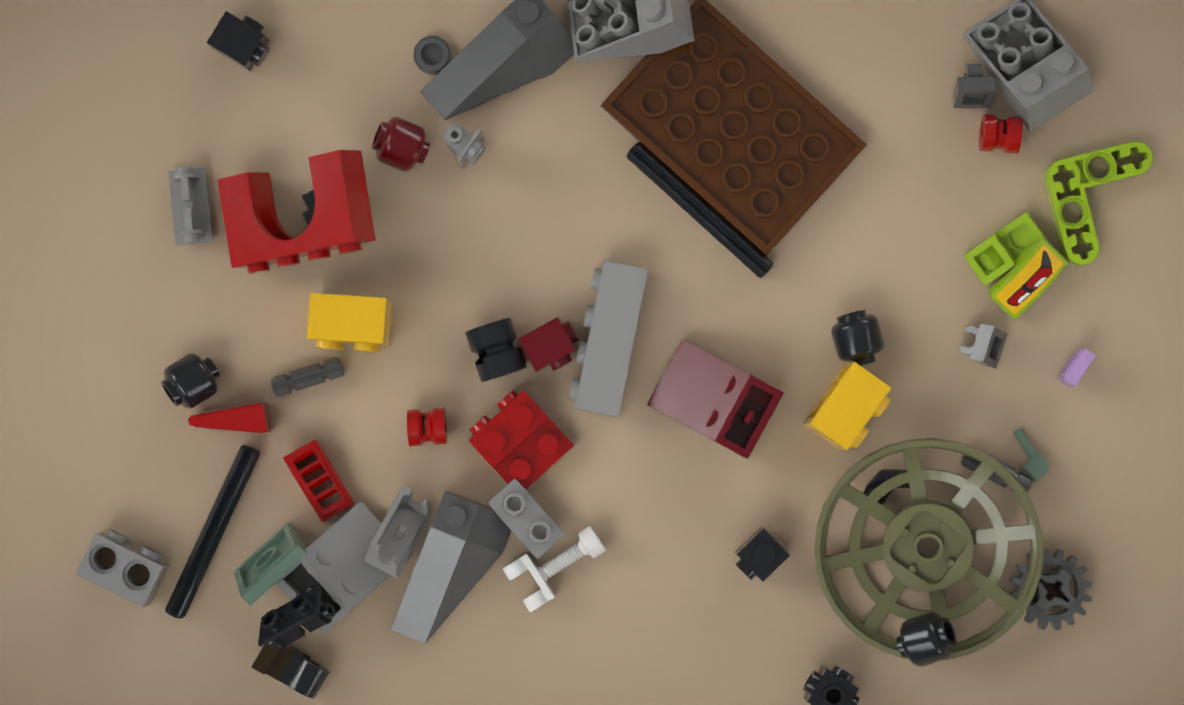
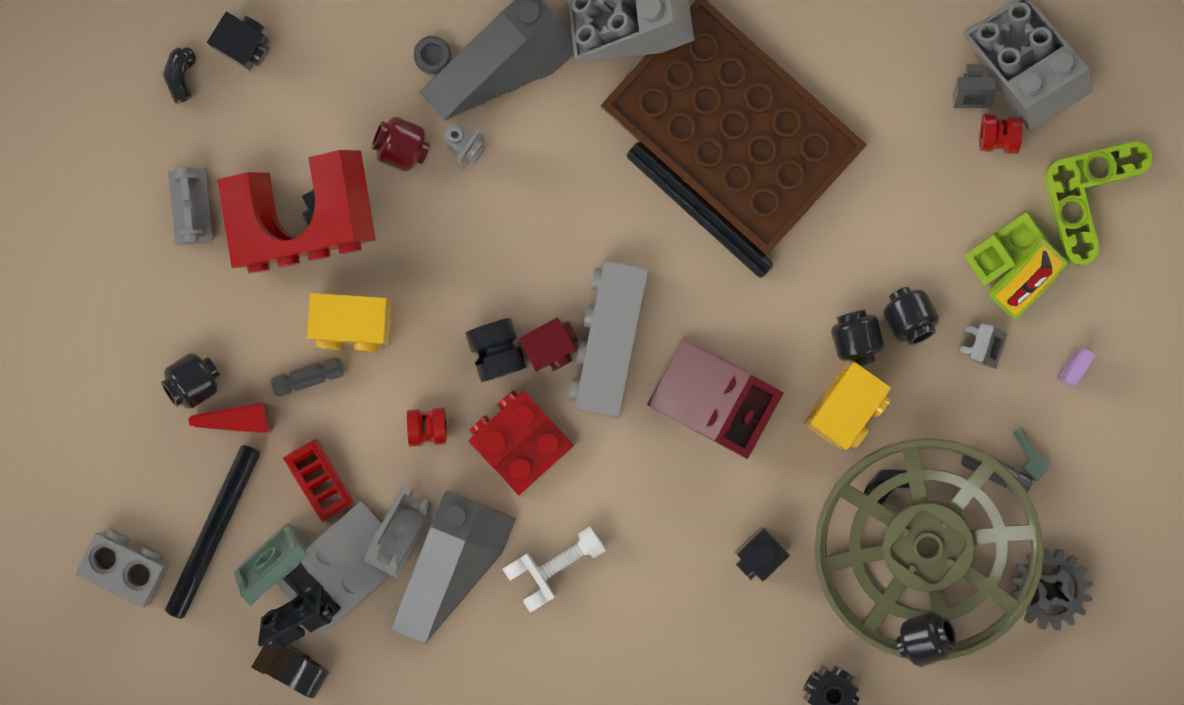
light grey hinge [487,478,565,559] -> none
none -> black arm [163,47,196,104]
none -> black head [883,287,939,345]

